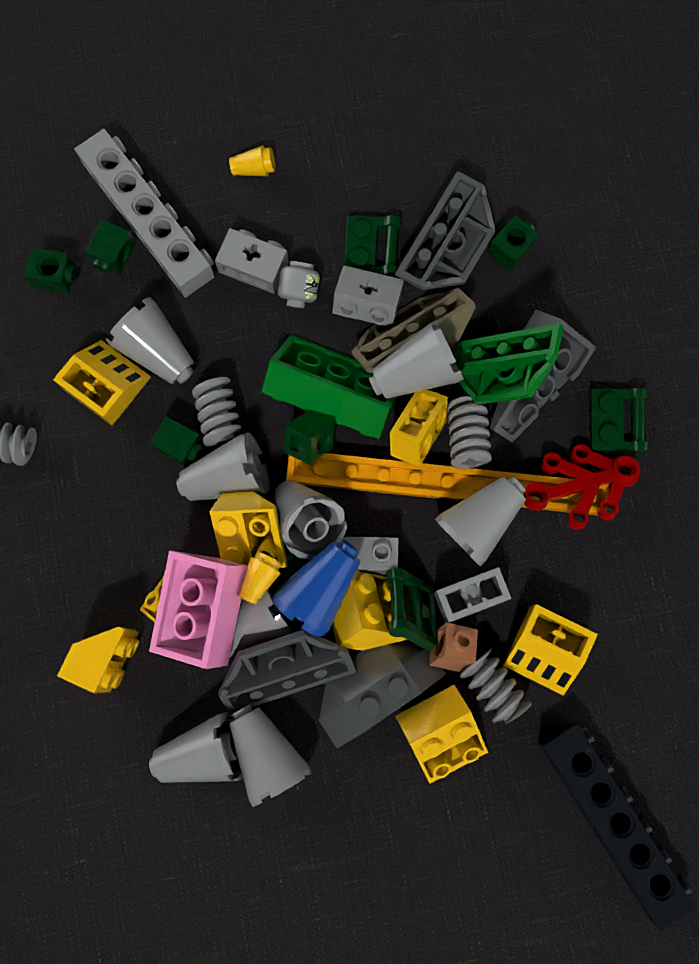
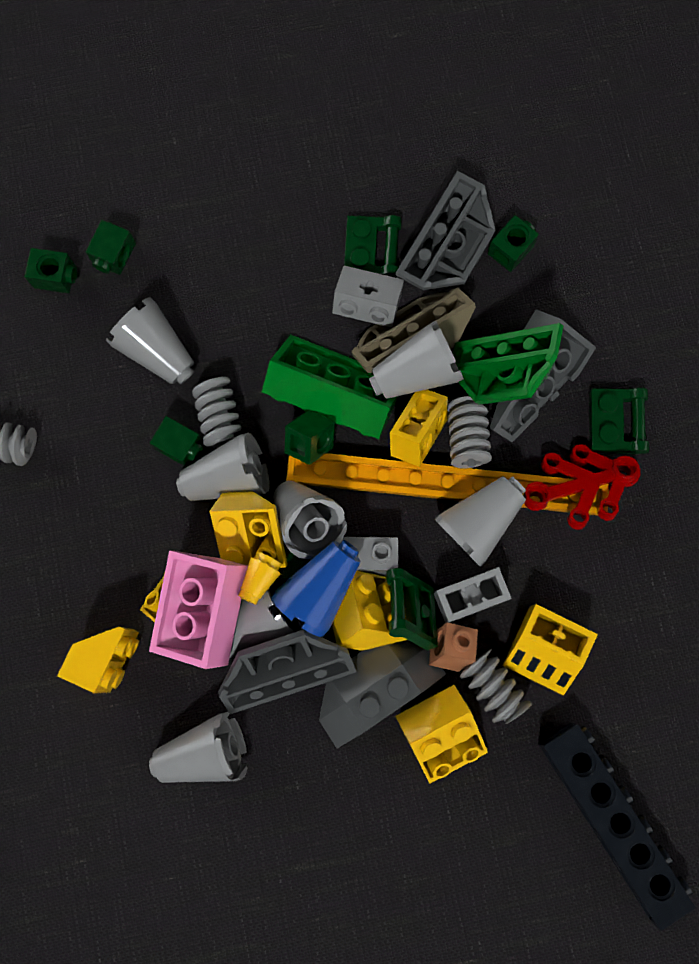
yellow slope [53,340,151,426] -> none
light grey brick [74,129,214,298] -> none
light grey brick [215,228,289,294] -> none
yellow cone [229,145,276,176] -> none
light grey cone [229,705,312,807] -> none
light grey head [277,261,320,308] -> none

